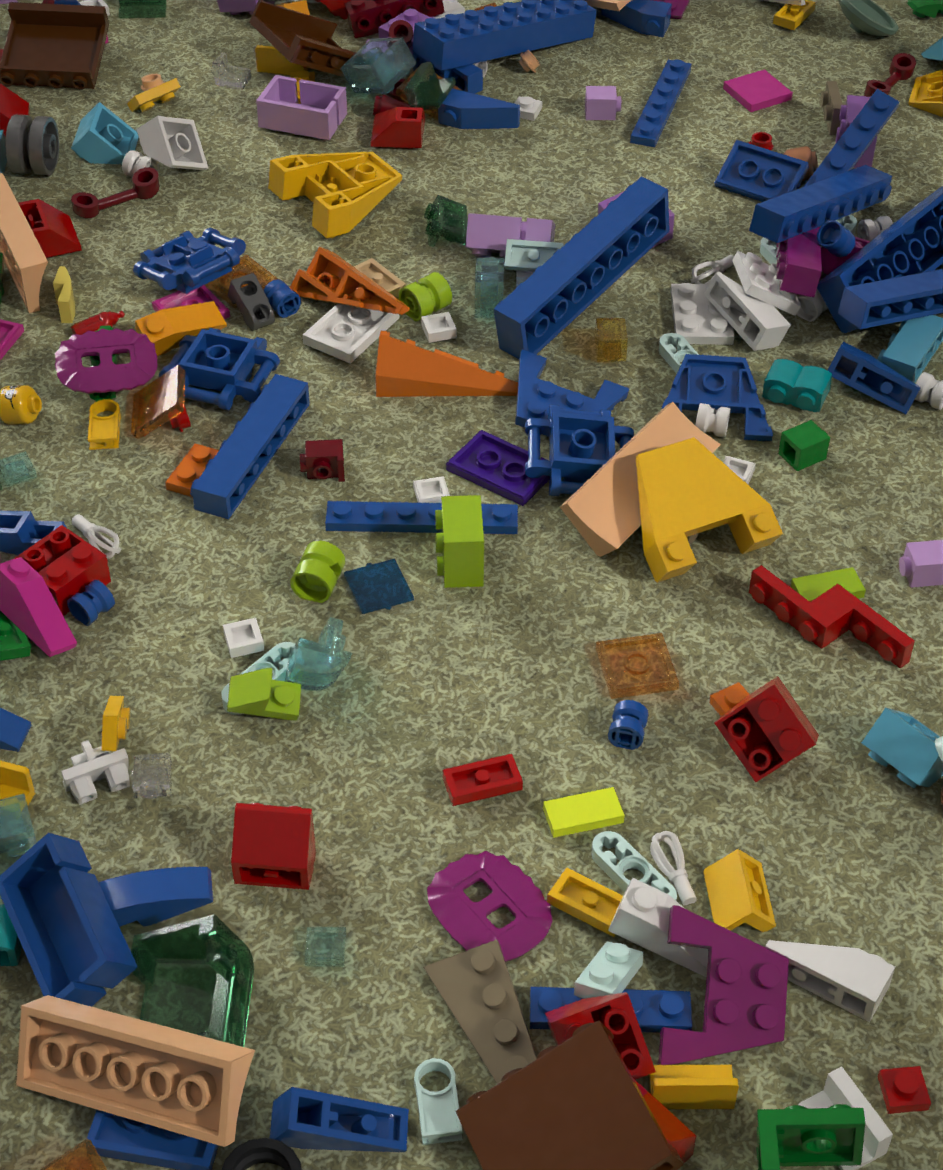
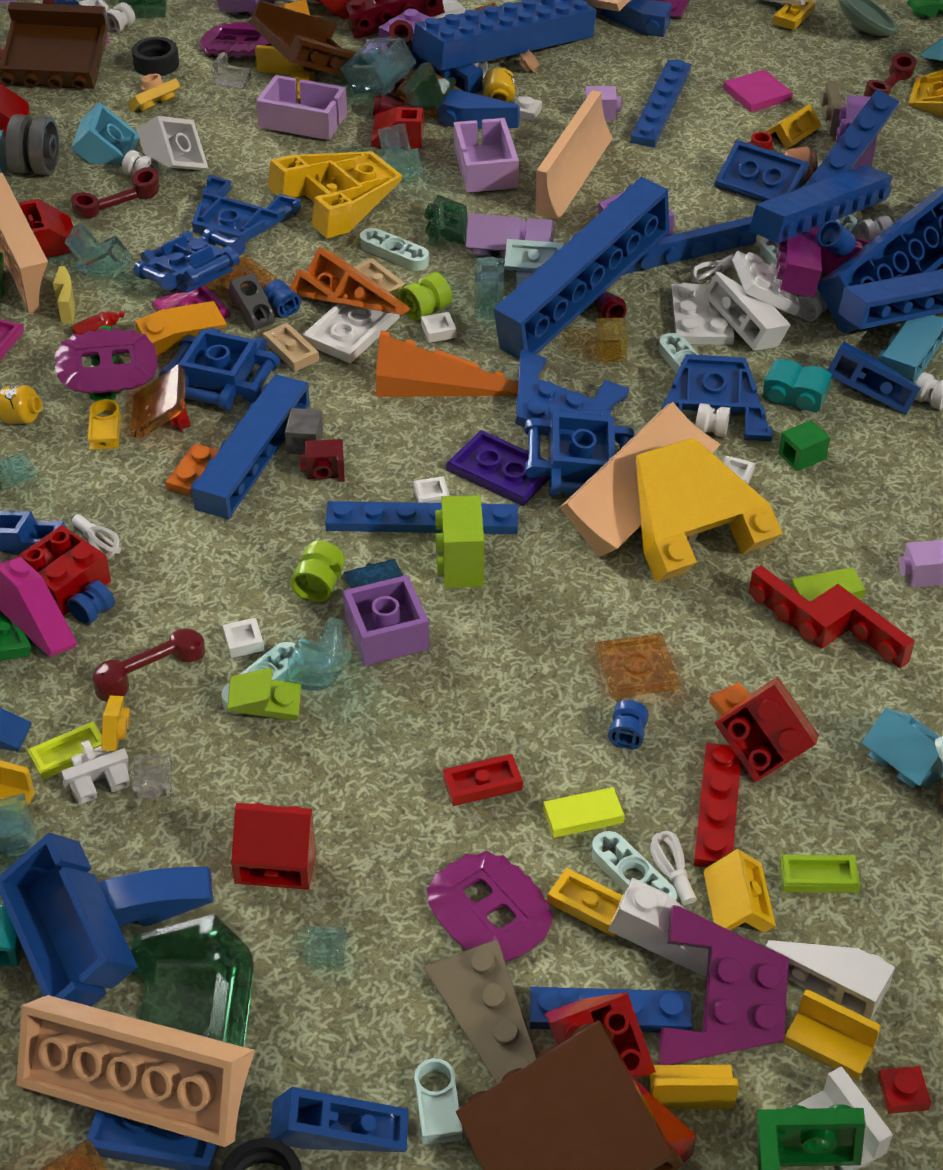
light aqua plate [574,941,643,998] -> none
none -> neon yellow tile [27,721,109,780]
none -> clear light blue brick [64,222,133,279]
none -> dark red piece [93,628,205,702]
none -> white wheel [106,2,136,34]
none -> black tyre [131,37,179,76]
none -> blue wing [192,175,301,242]
none -> magenta piece [199,22,273,58]
none -> tan plate [263,322,319,372]
none -> flat silver panel [285,408,323,455]
none -> medium lavender brick [343,575,429,666]
none -> light aqua beam [360,228,429,271]
none -> clear light blue brick [378,123,424,179]
none -> lavender piece [454,118,519,192]
none -> yellow head [483,68,516,102]
none -> light nougat arch [535,90,613,220]
none -> dark red cone [594,291,627,323]
none -> blue plate [623,216,757,275]
none -> red plate [693,742,741,867]
none -> yellow panel [764,104,822,149]
none -> lime tile [779,855,860,893]
none -> yellow panel [783,989,881,1081]

